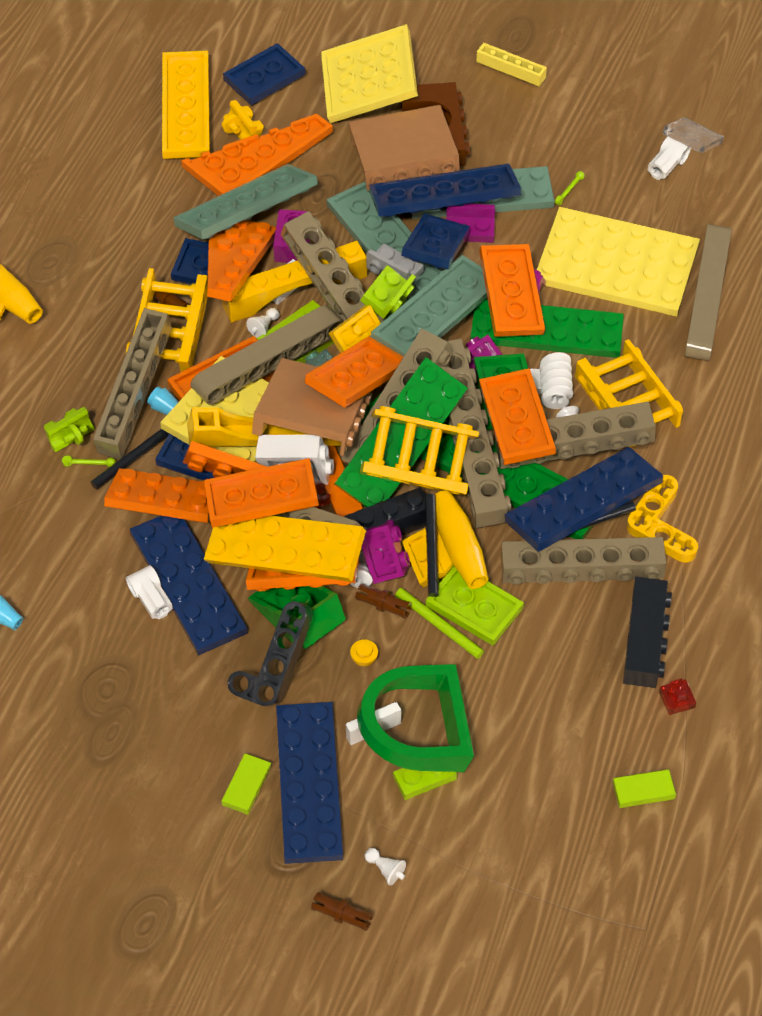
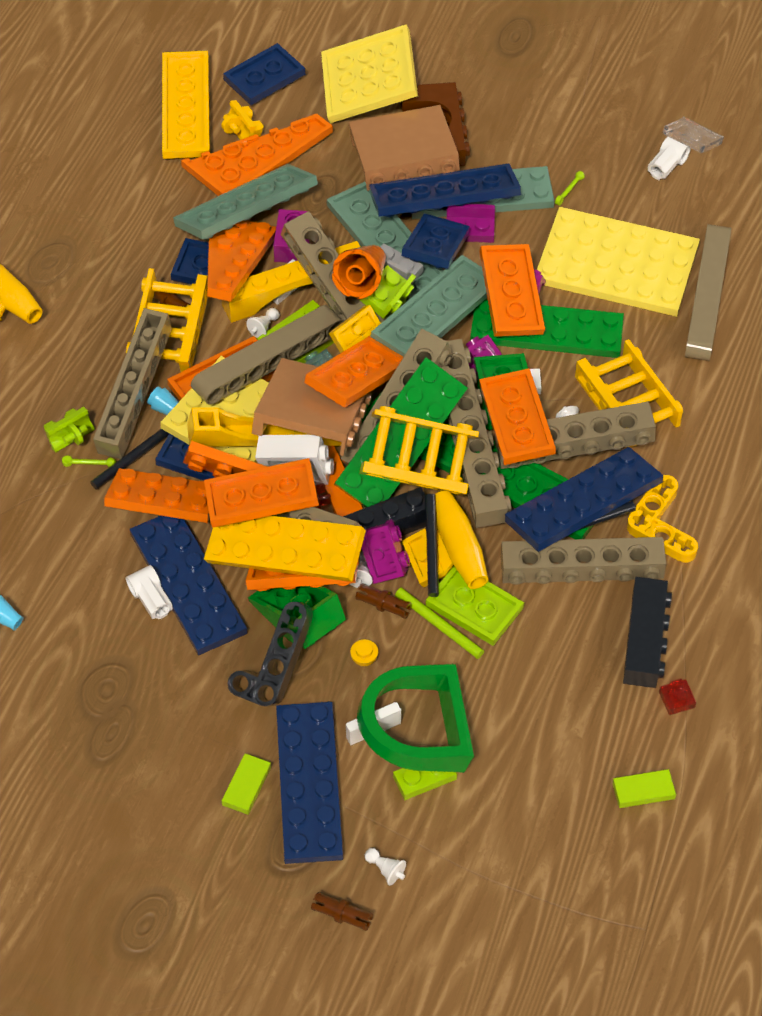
light yellow piece [476,43,547,87] -> none
white piece [540,352,573,409] -> none
none -> orange cone [332,245,386,299]

